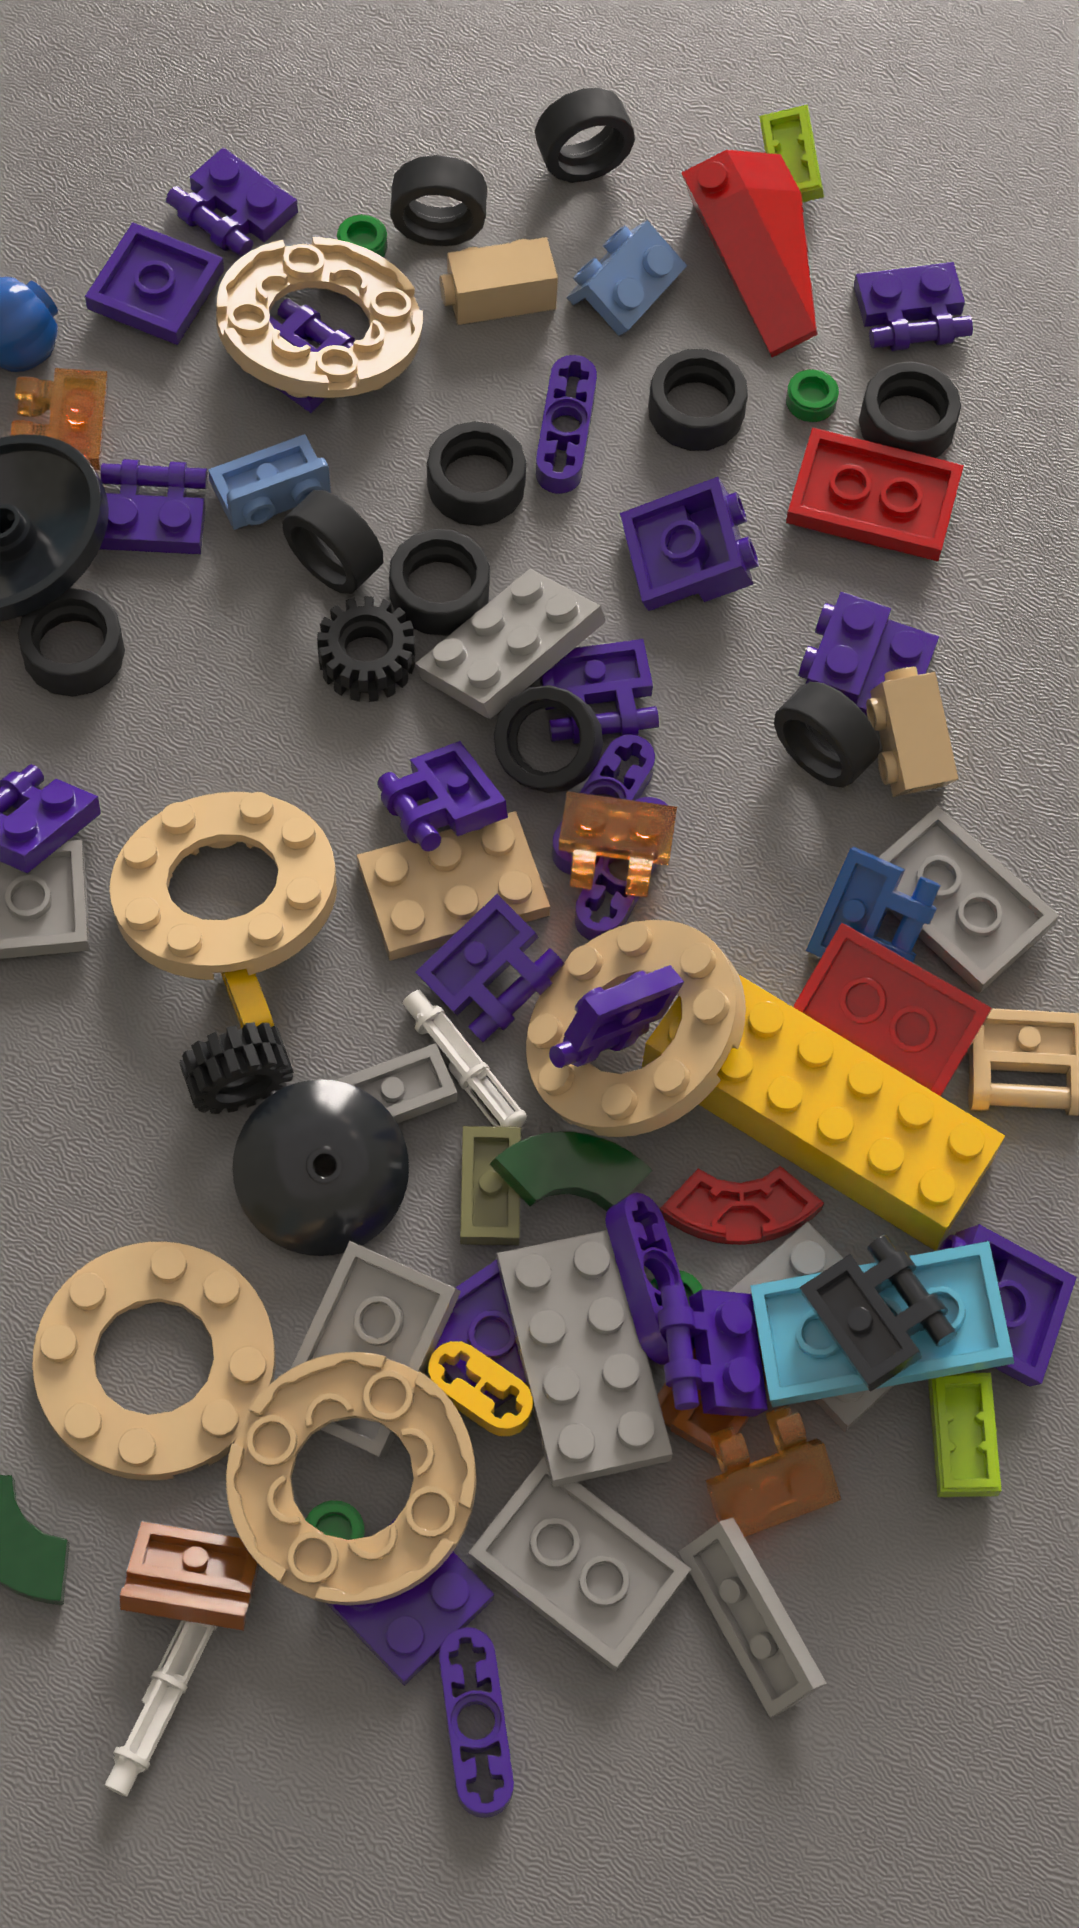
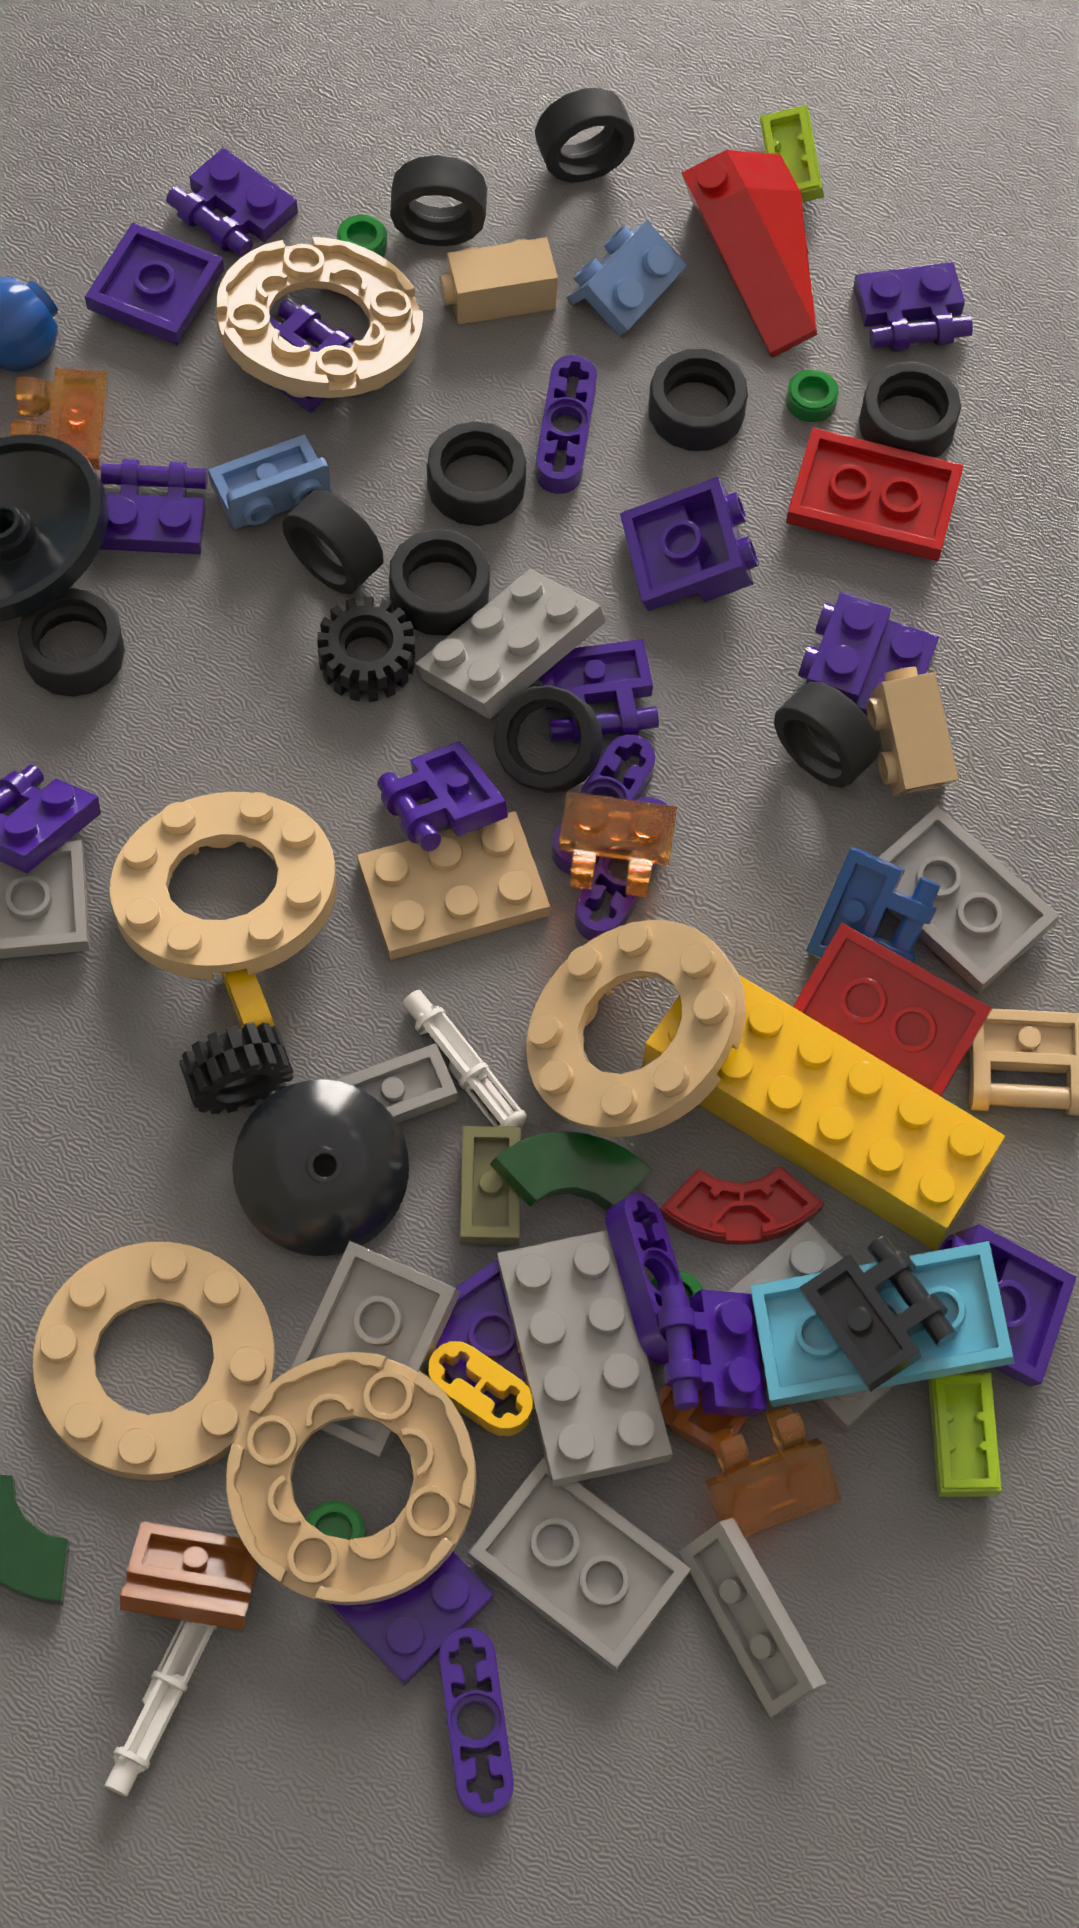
dark purple plate [415,894,565,1042] -> none
dark purple plate [549,965,684,1068] -> none

